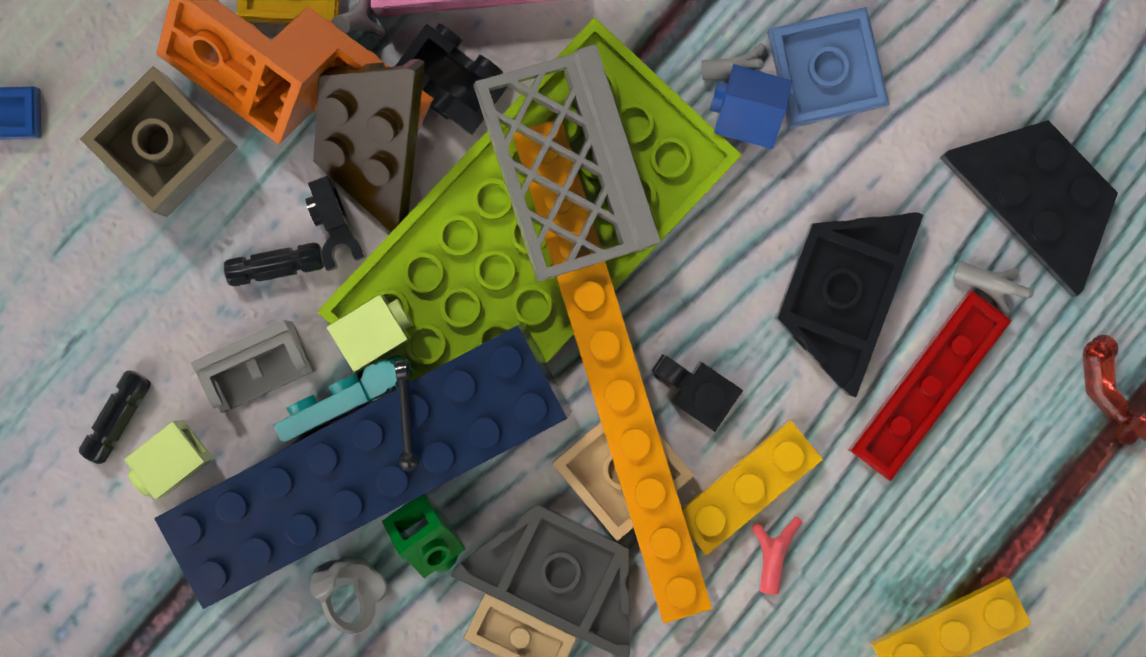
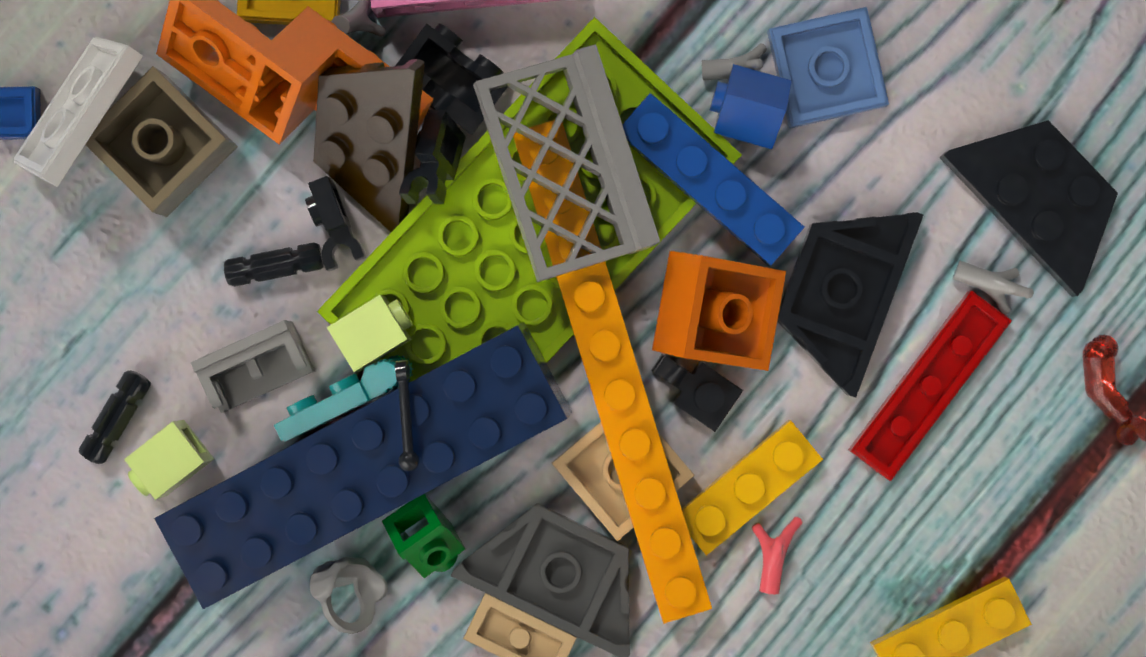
none -> white tile [13,37,143,187]
none -> black plate [399,110,466,204]
none -> blue plate [622,93,805,266]
none -> orange slope [652,251,786,371]

